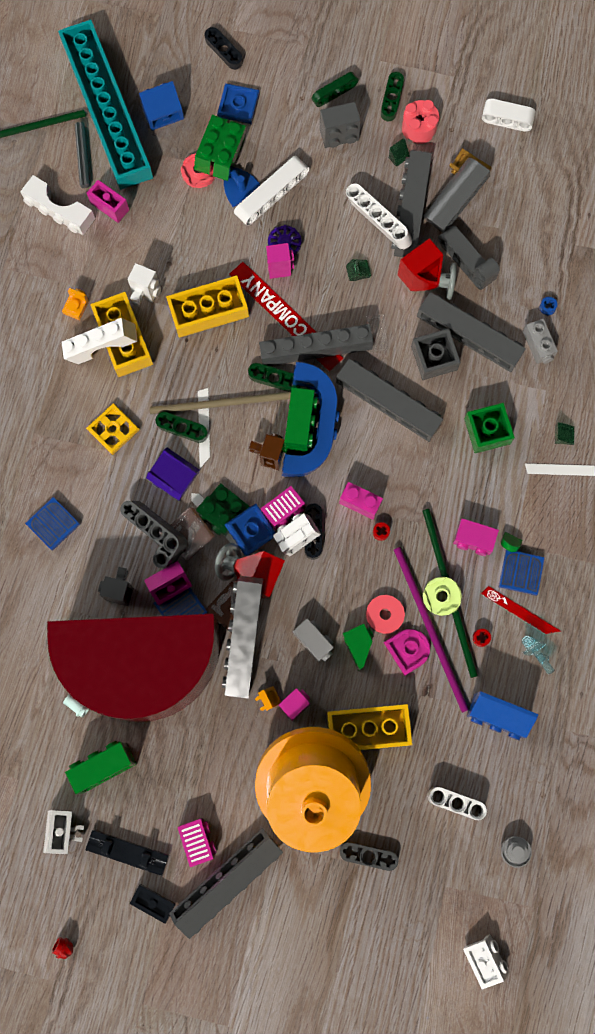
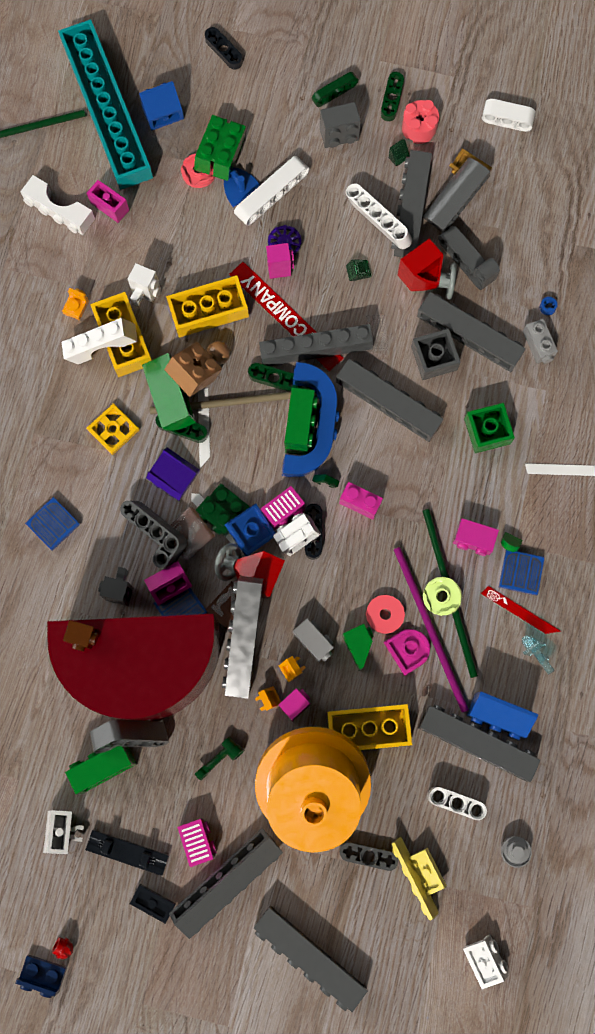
light aqua pin [63,694,89,717] -> none
dark grey axle [75,122,90,189] -> none
blue tile [217,83,260,124] -> none
reddish brown brick [249,434,285,471] -> none
red bush [373,522,390,541] -> none
red bush [472,629,491,647] -> none
clear green slope [555,422,574,445] -> none
none -> dark blue bracket [15,954,67,998]
none -> reddish brown brick [63,620,99,652]
none -> dark grey beam [90,719,169,753]
none -> brick [142,353,196,431]
none -> medium nougat brick [164,341,230,397]
none -> dark green brick [195,736,245,780]
none -> dark grey brick [254,906,368,1012]
none -> light orange tile [278,656,306,682]
none -> dark green tile [312,474,340,488]
none -> light yellow bracket [391,837,447,920]
none -> dark grey brick [418,704,541,782]

